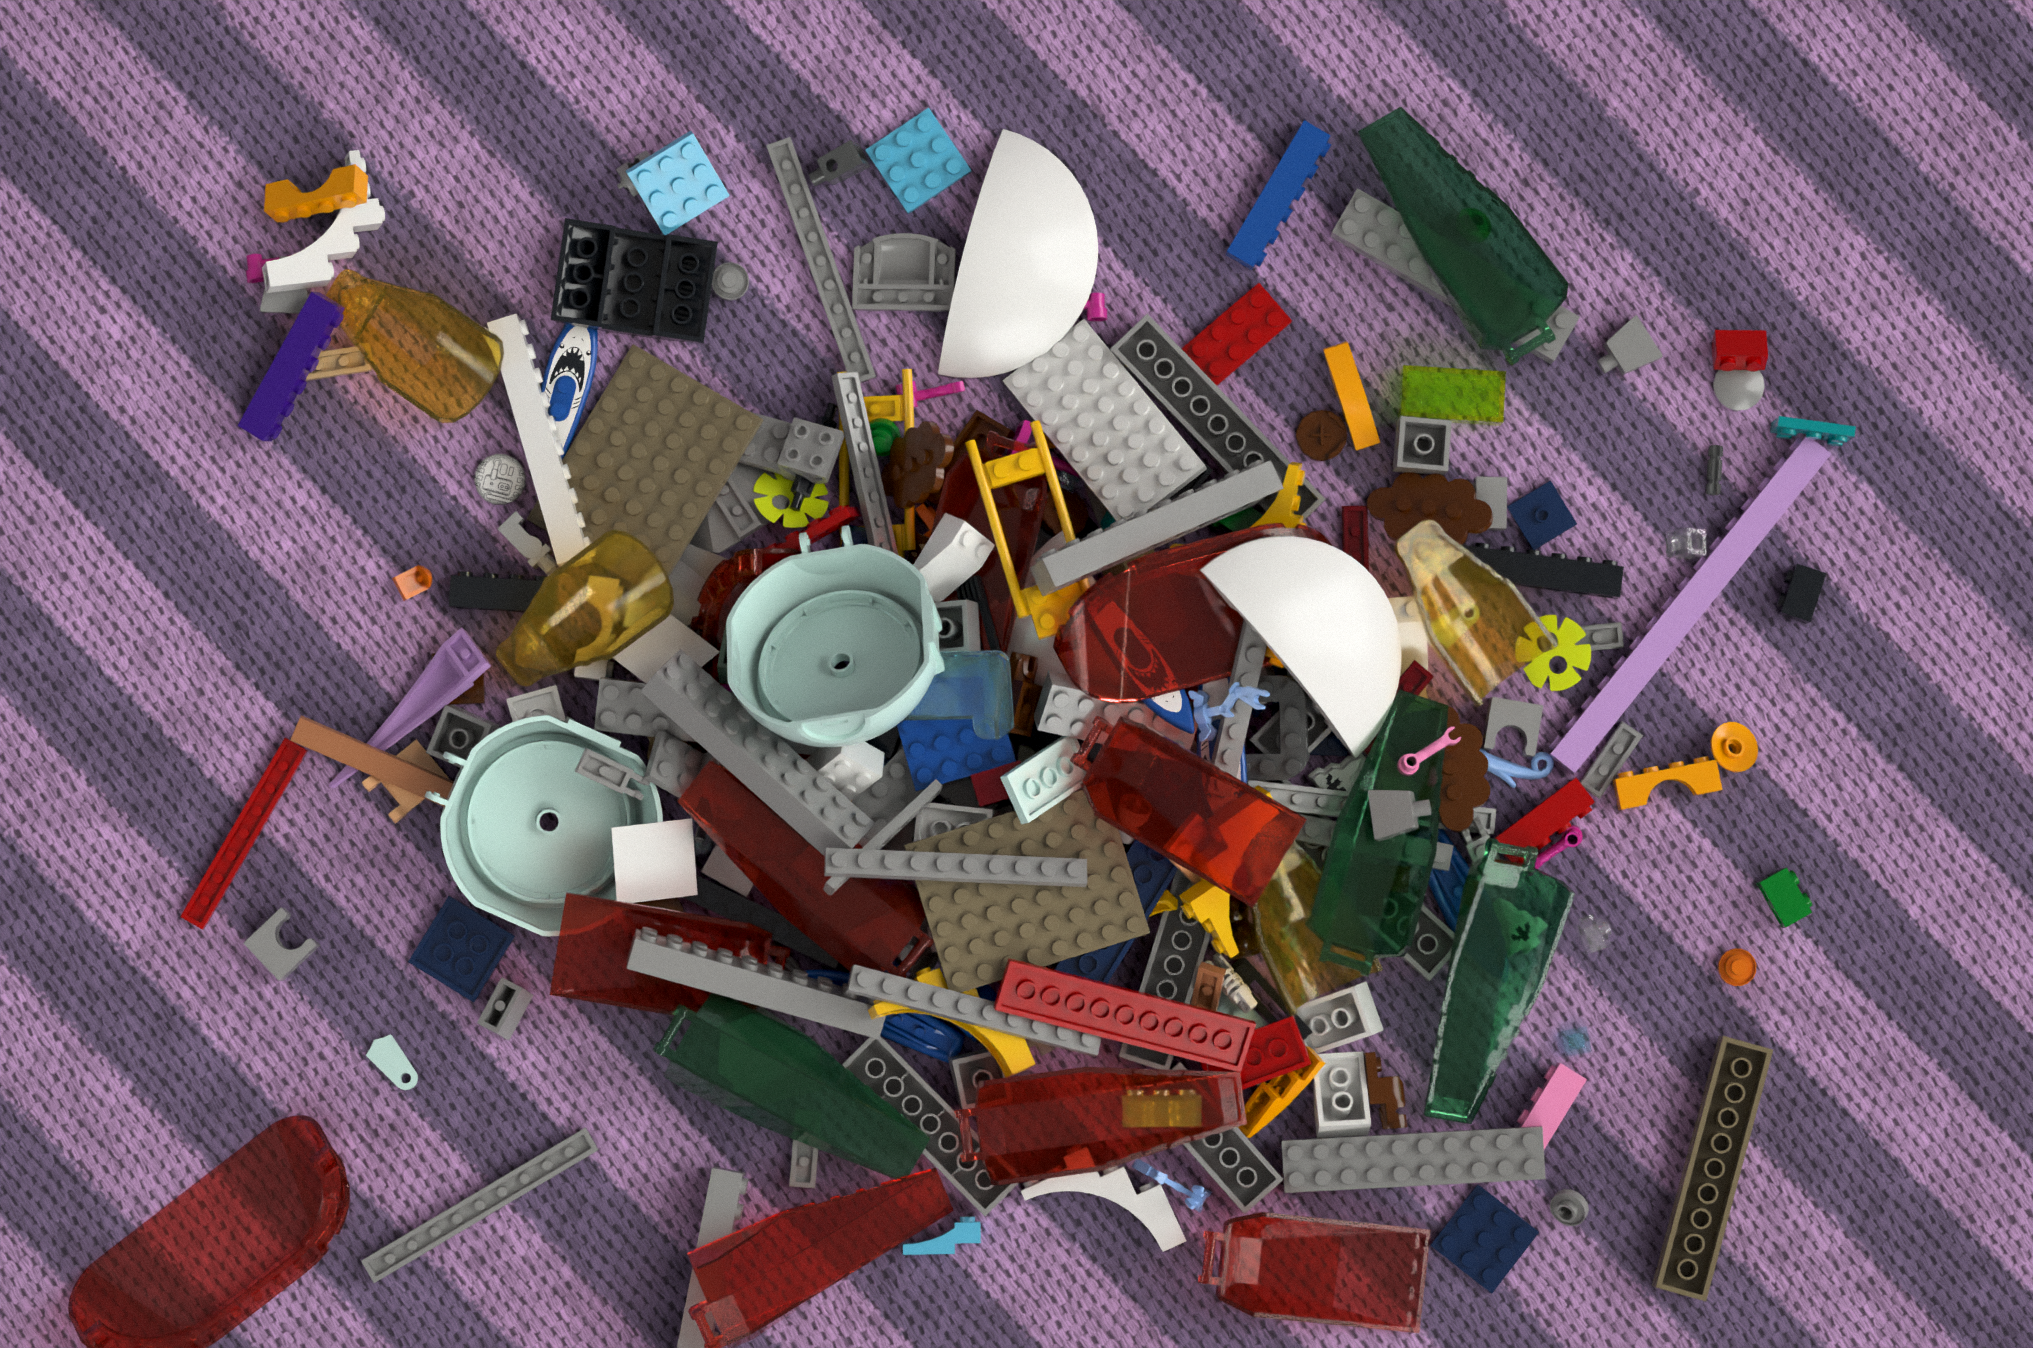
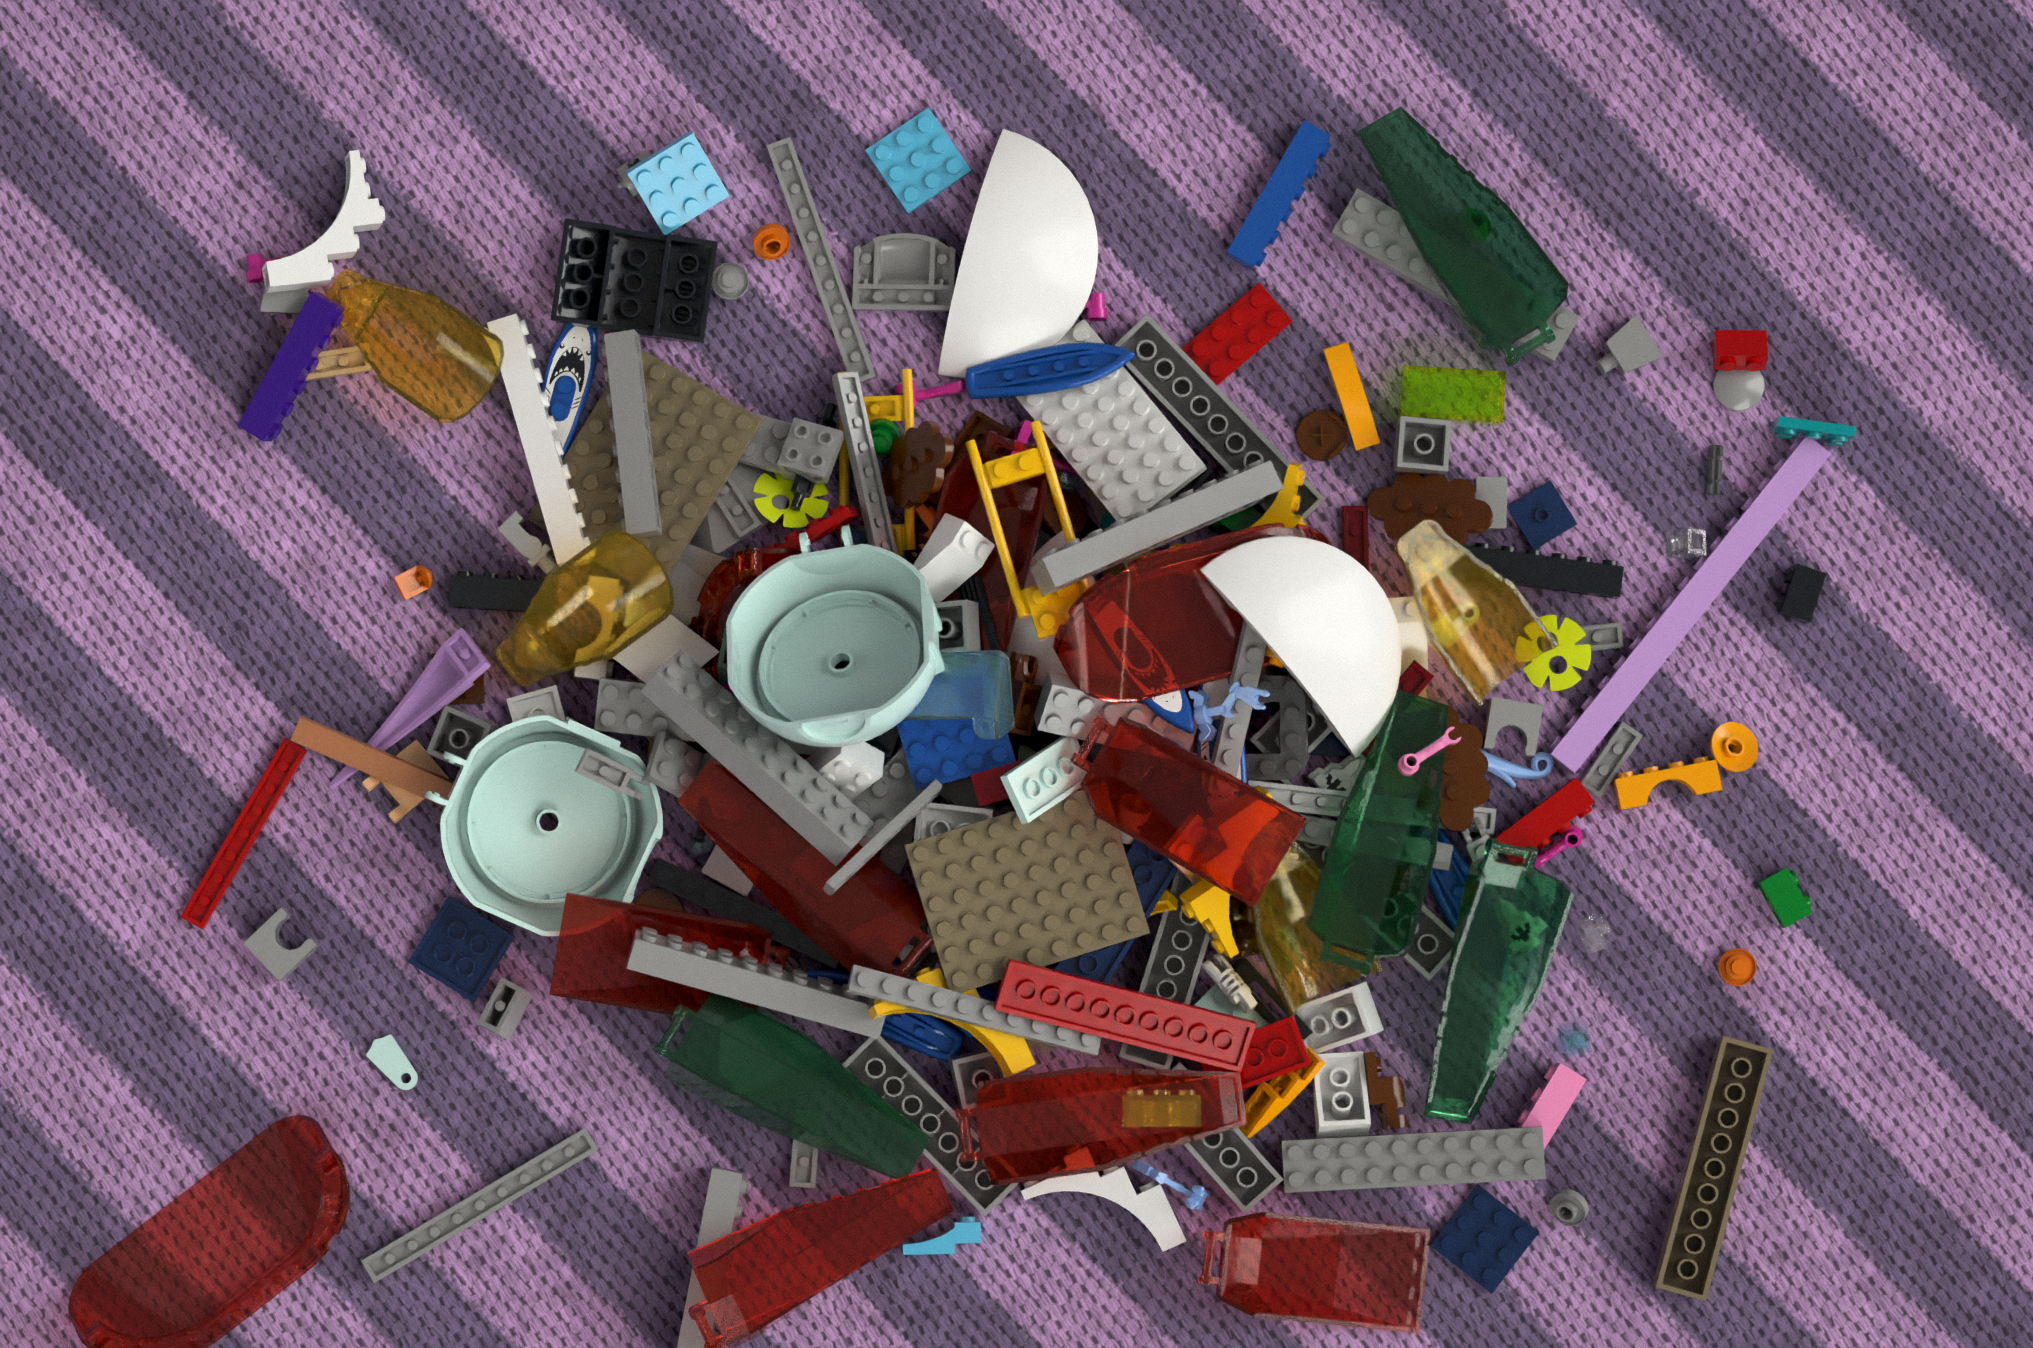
light orange arch [264,164,368,223] -> none
tile [474,454,526,505] -> none
white sticker [611,818,698,905] -> none
dark grey torso [808,140,871,187] -> none
light grey plate [824,848,1087,887] -> none
nougat plate [1191,962,1226,1011] -> none
light grey torso [1368,790,1431,841] -> none
none -> light grey brick [601,329,662,539]
none -> orange plate [752,223,790,260]
none -> blue piece [965,342,1135,399]

